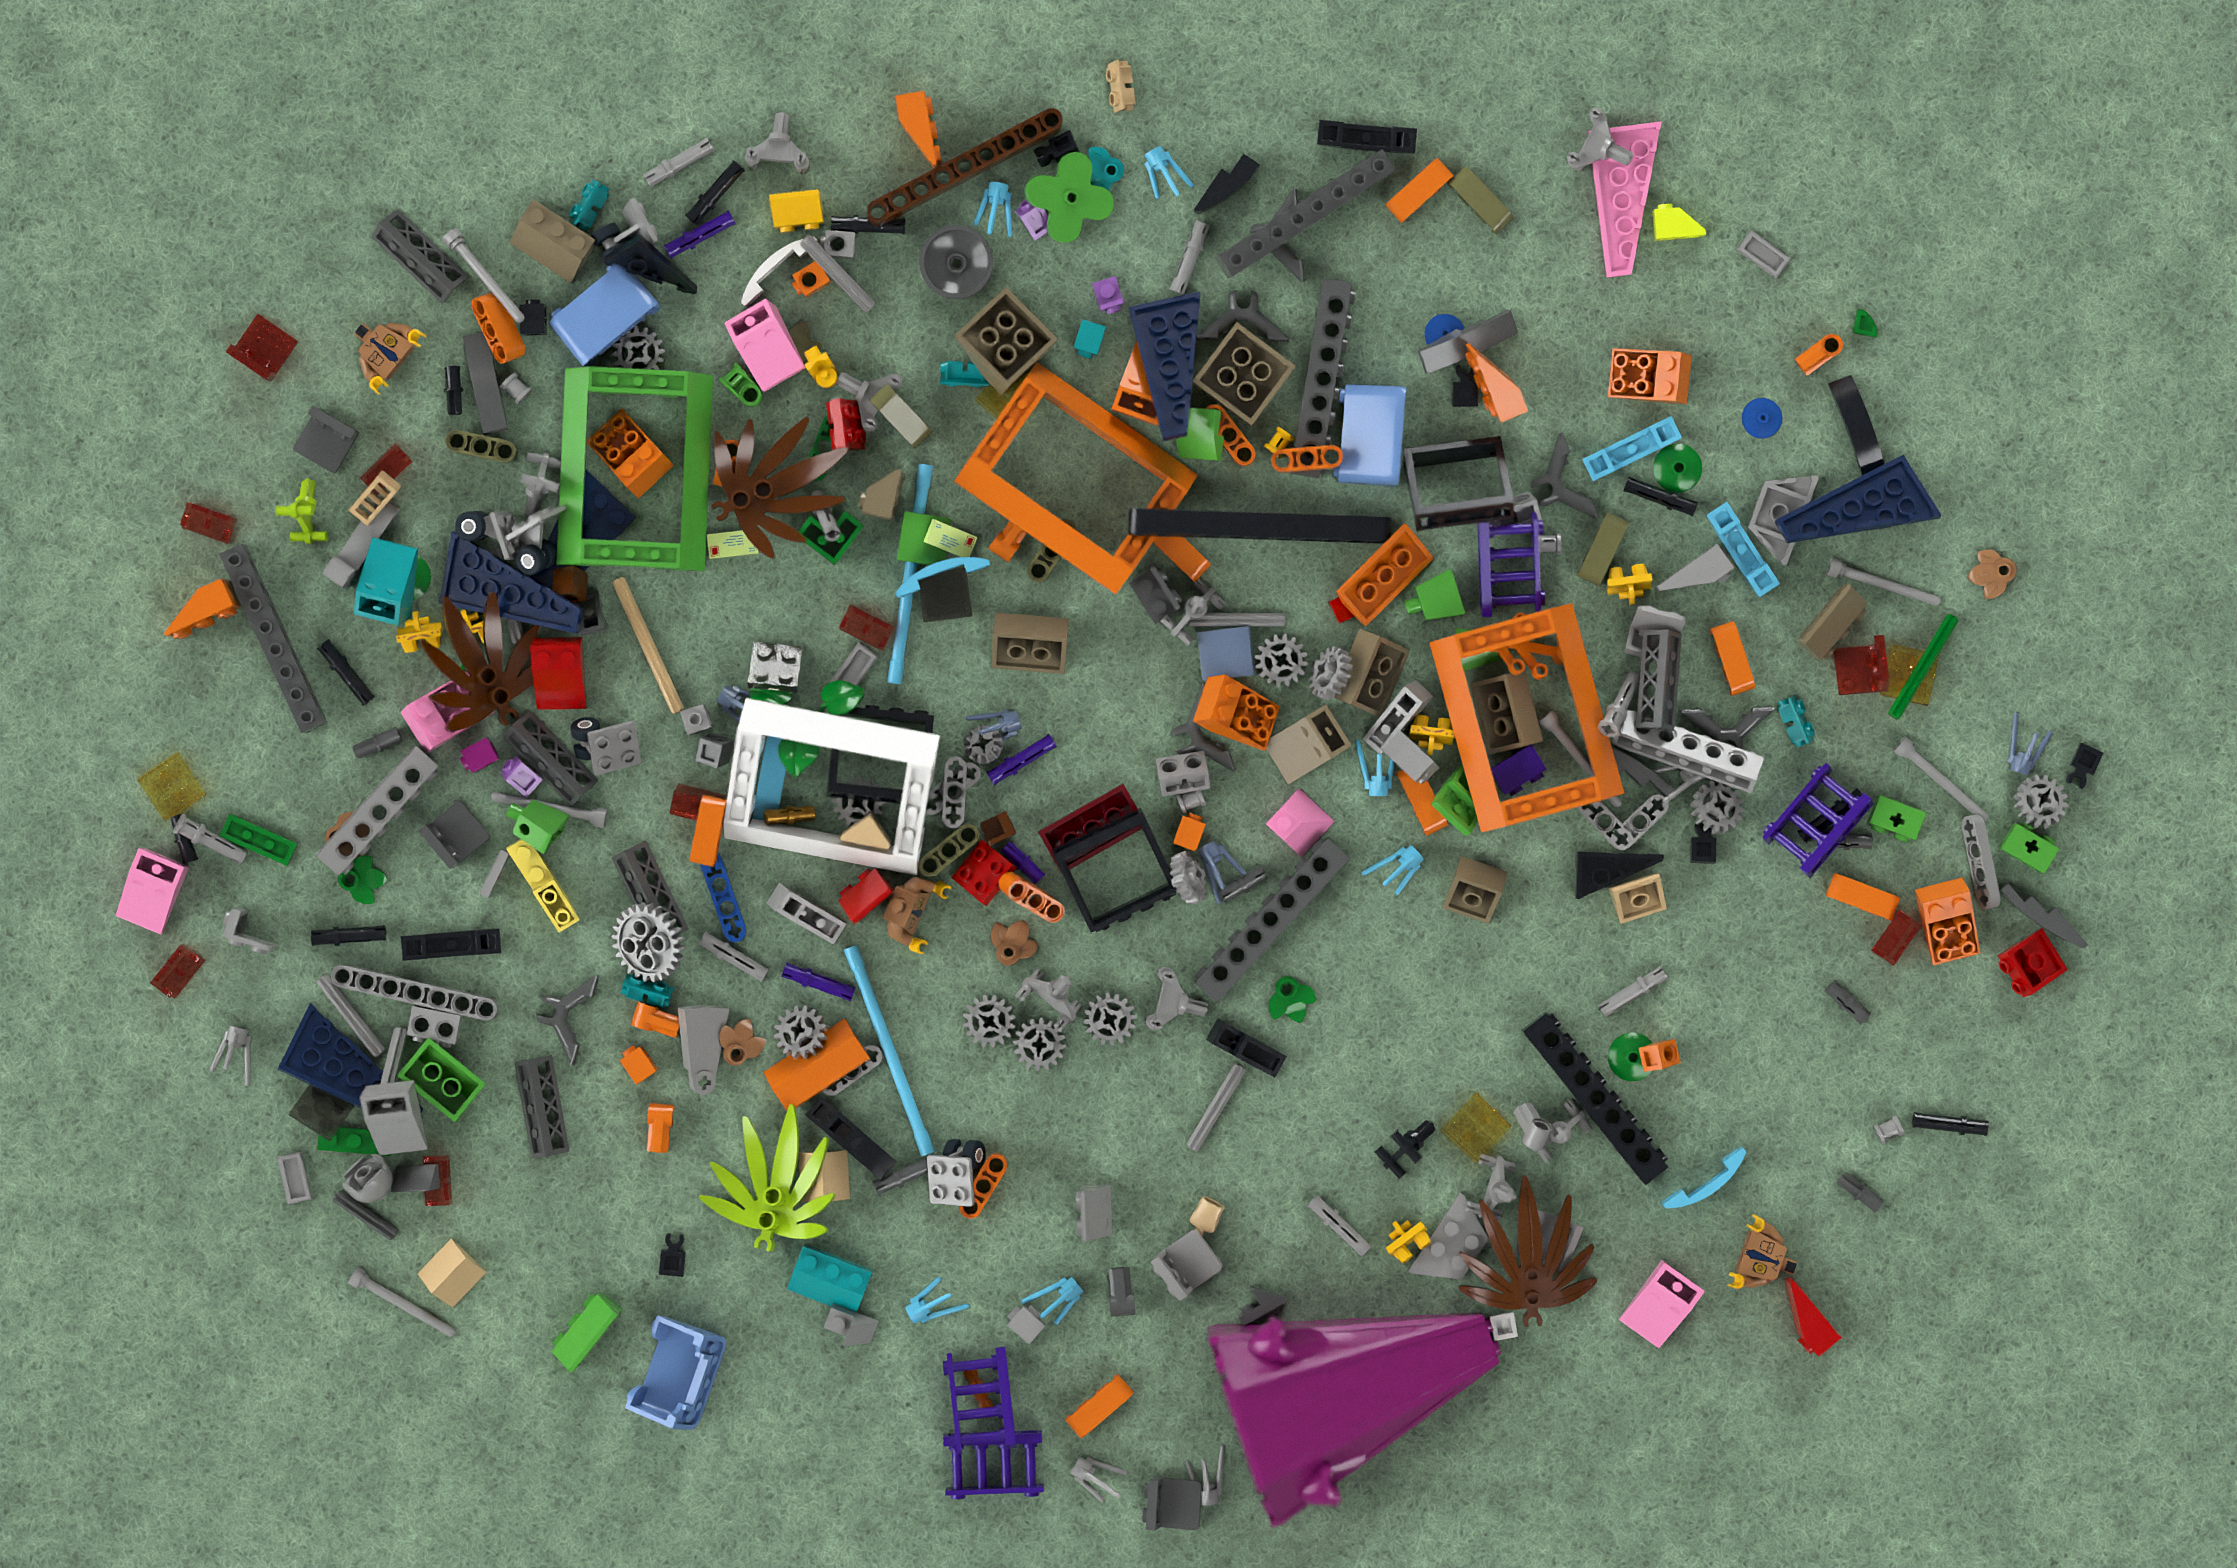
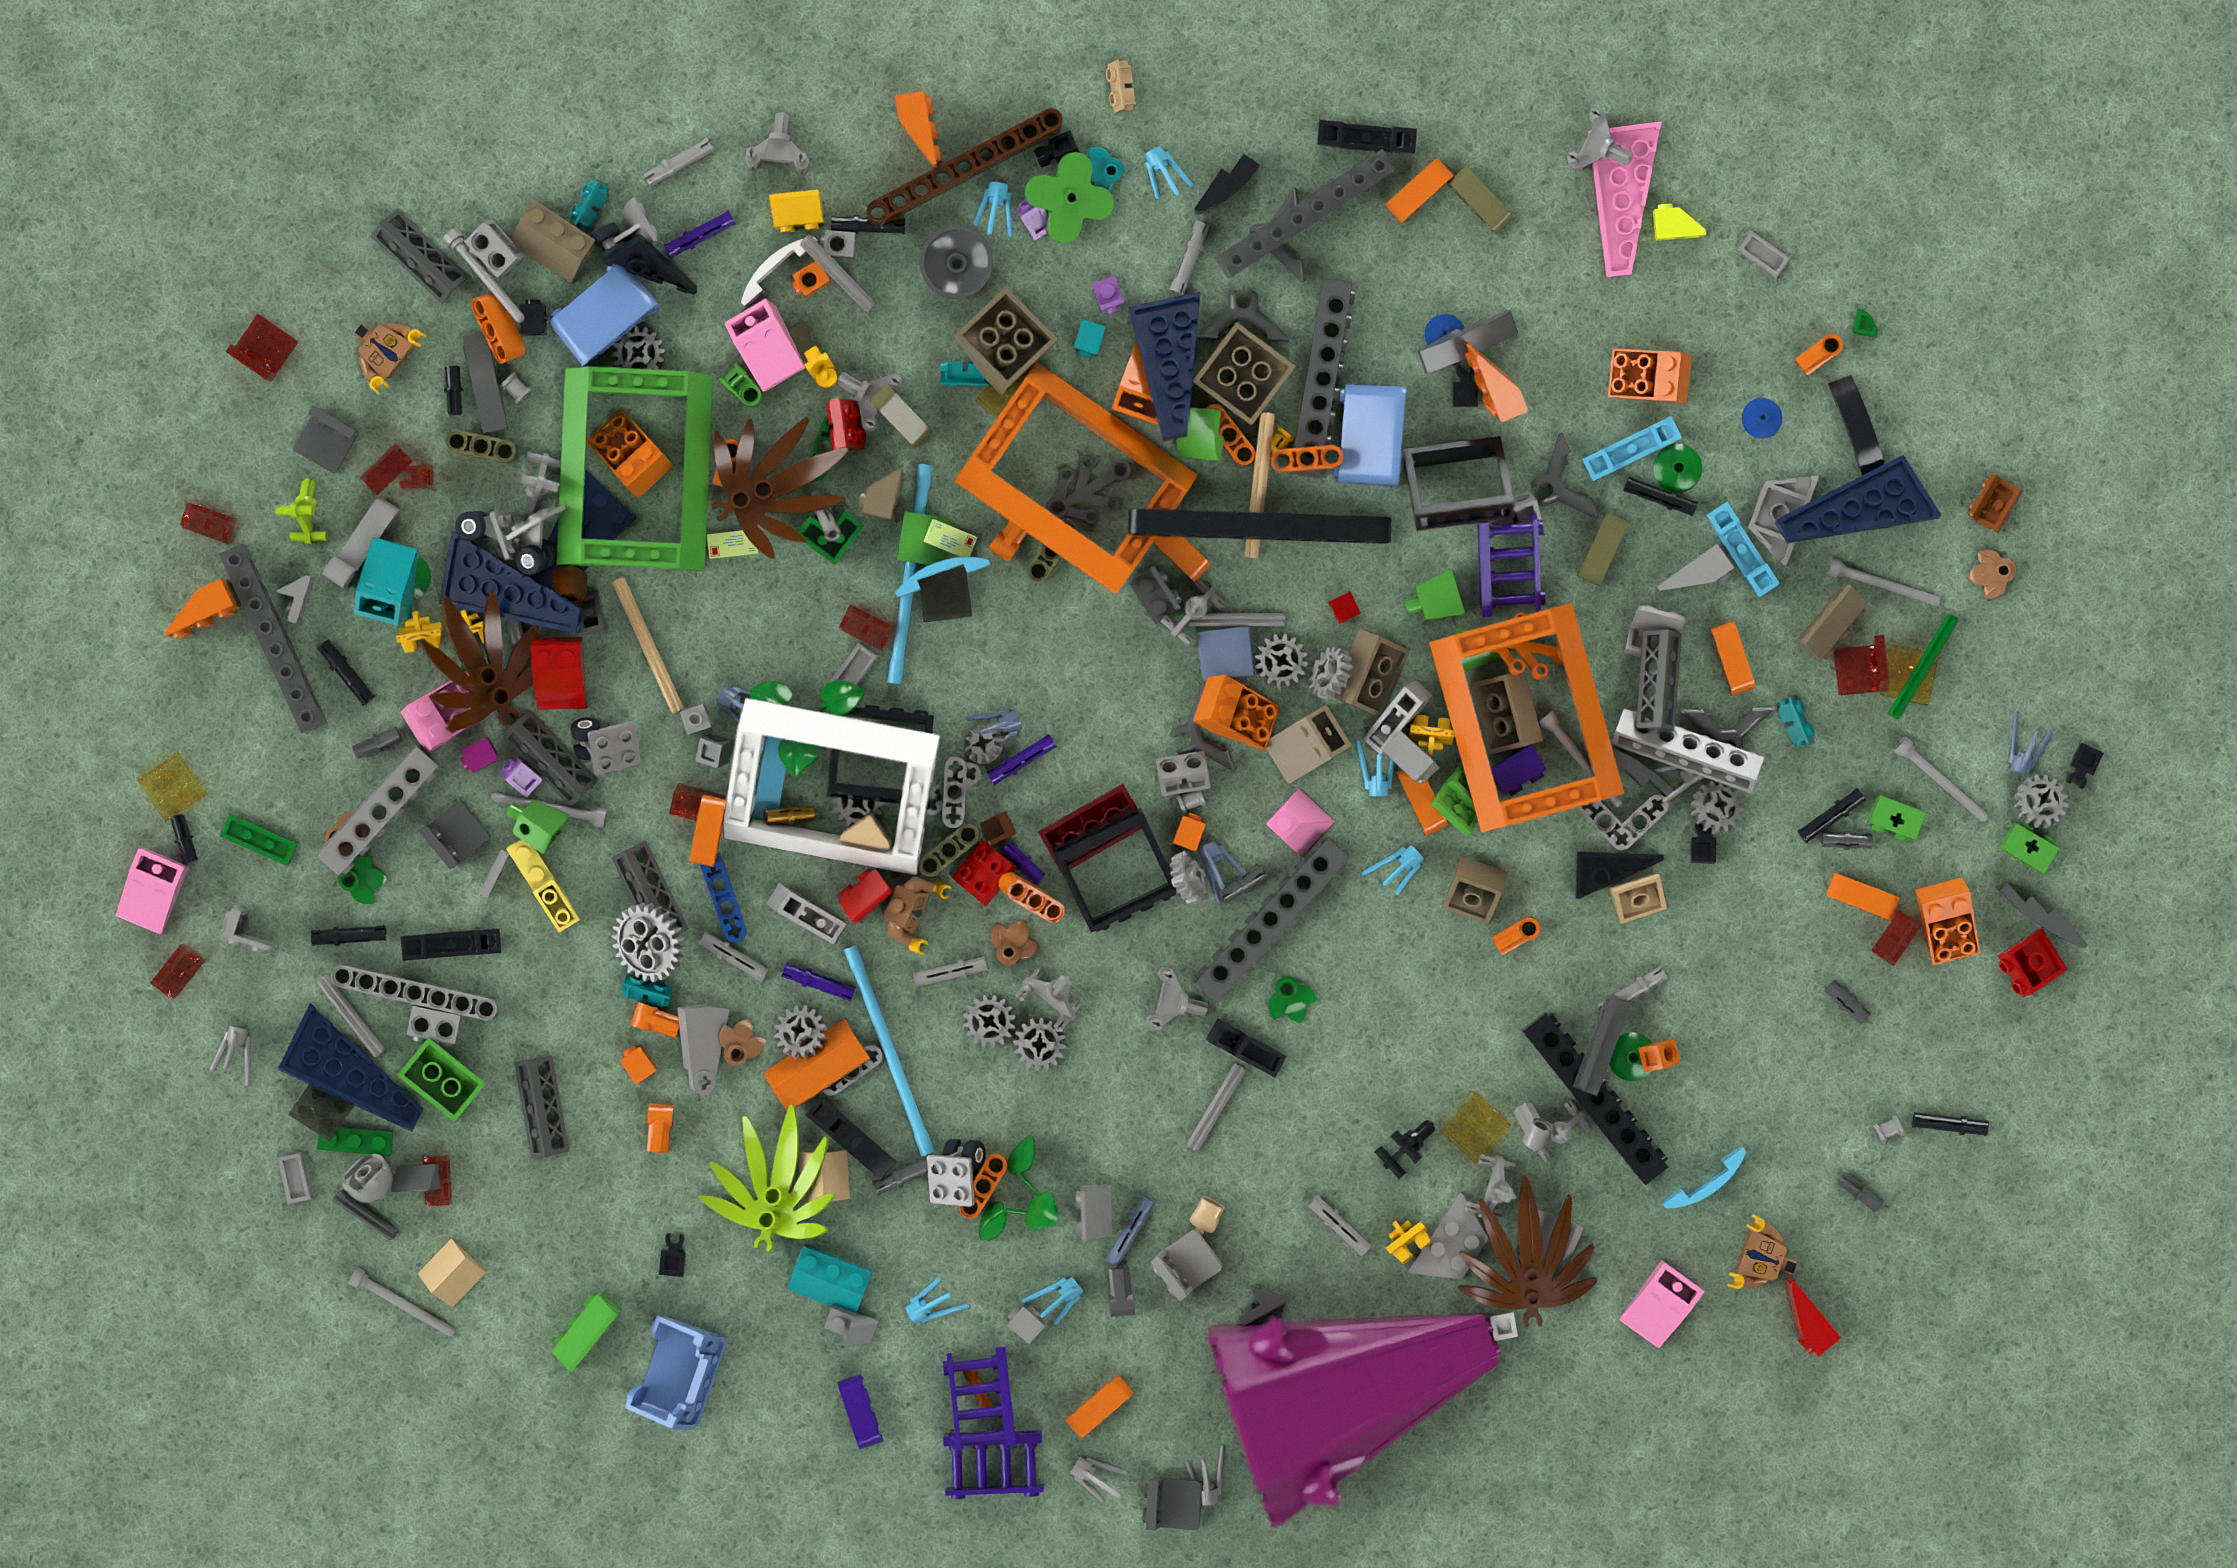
light grey pin [173,813,247,864] -> none
tan slope [349,471,401,526] -> none
light grey slope [360,1080,428,1155] -> none
light grey axle [380,1027,407,1084] -> none
dark grey piece [536,975,600,1066] -> none
black pin [685,160,745,226] -> none
clear smoke plate [748,642,803,693] -> none
dark tan slope [991,612,1069,674] -> none
light grey gear [1083,992,1137,1046] -> none
orange slope [1336,523,1434,626] -> none
light grey bush [1539,533,1561,555] -> none
light grey pin [1598,673,1640,737] -> none
yellow hips [1606,564,1652,605] -> none
dark purple fence [1762,763,1874,878] -> none
light grey beam [1962,814,2000,910] -> none
none -> light grey slope [276,575,314,624]
none -> clear red hinge [400,463,434,491]
none -> light grey brick [464,219,525,278]
none -> dark purple beam [838,1374,883,1449]
none -> light grey pin [913,956,988,988]
none -> green plant [979,1135,1060,1241]
none -> dark grey plant [1046,455,1131,524]
none -> sand blue pin [1106,1195,1156,1267]
none -> tan axle [1244,412,1275,558]
none -> orange piece [1492,916,1540,955]
none -> dark grey fence [1573,994,1631,1096]
none -> dark orange bracket [1968,473,2023,534]

